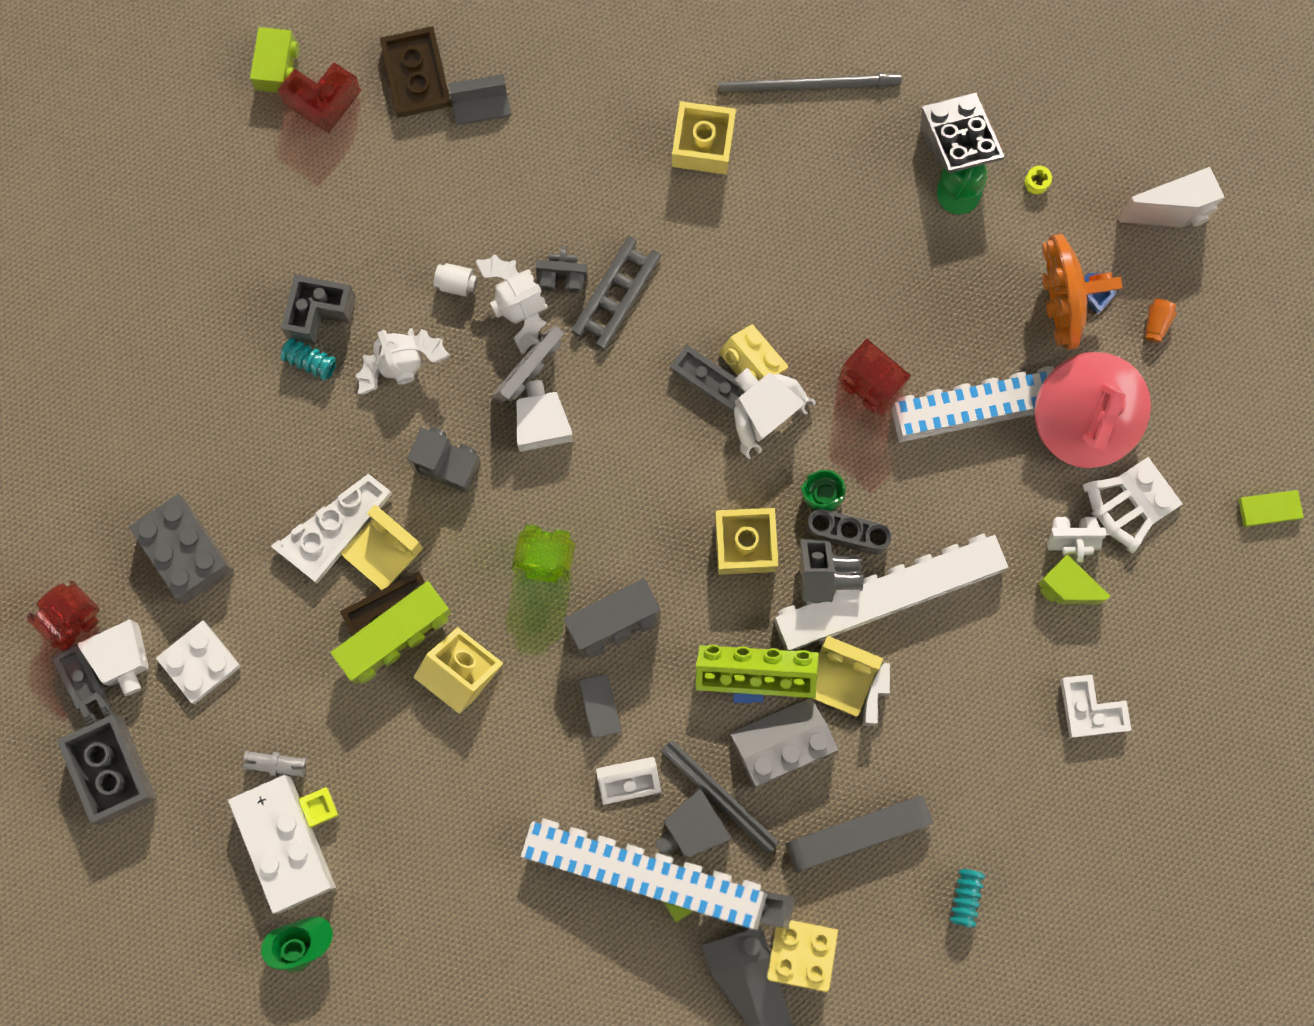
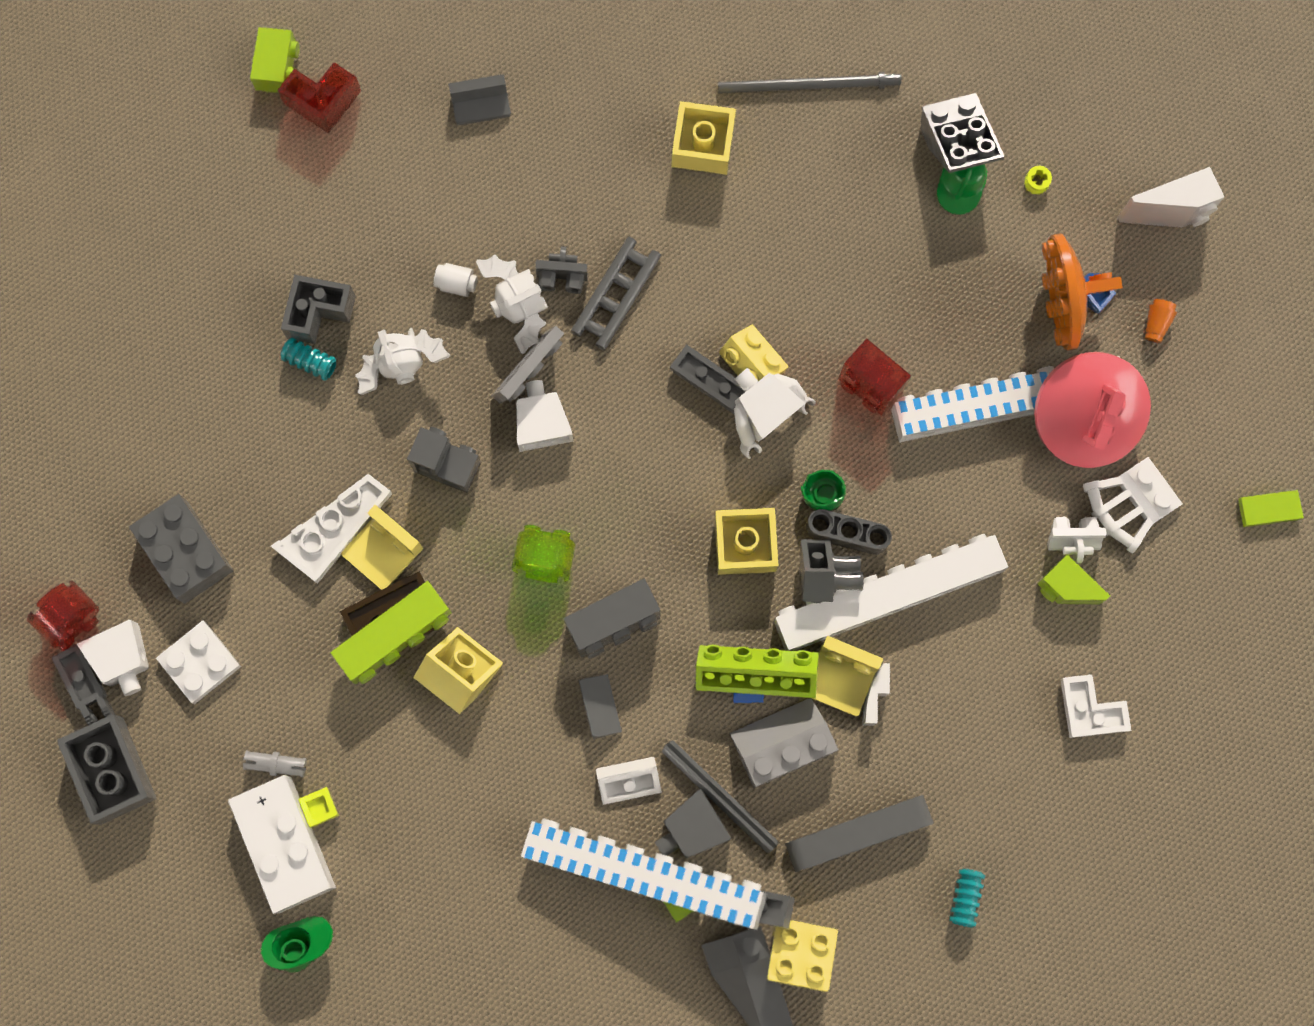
dark brown plate [379,26,452,118] -> none

